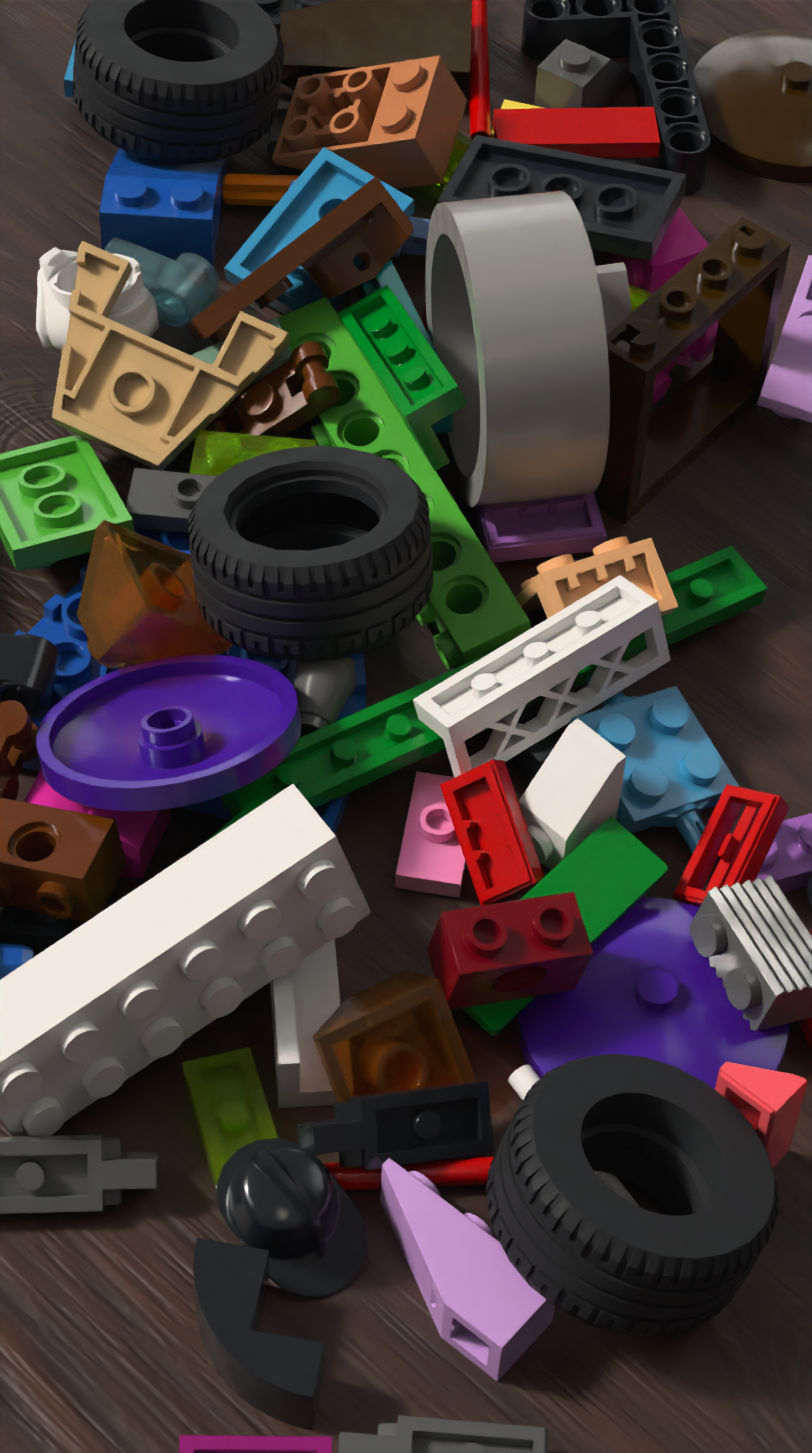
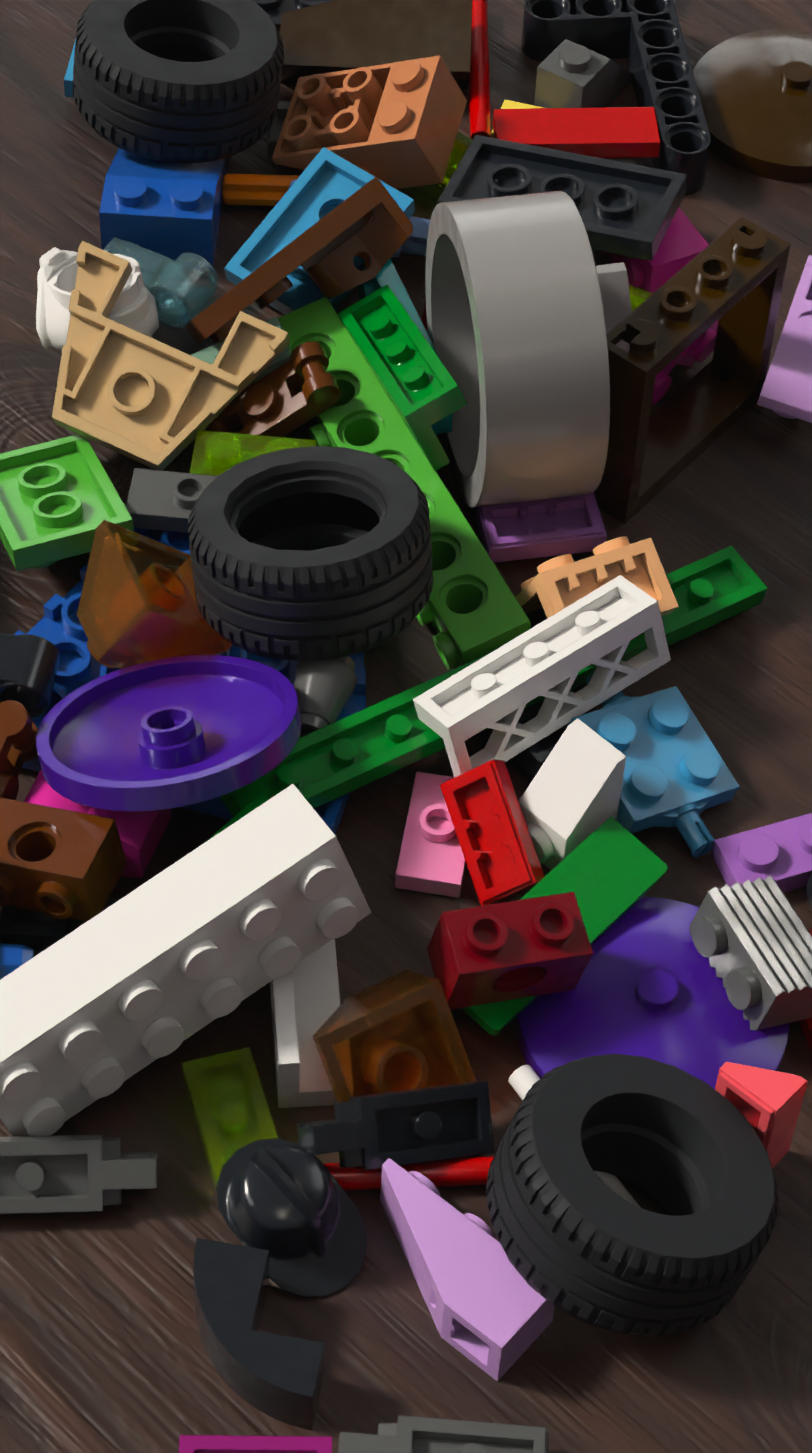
red tile [672,784,790,907] -> none

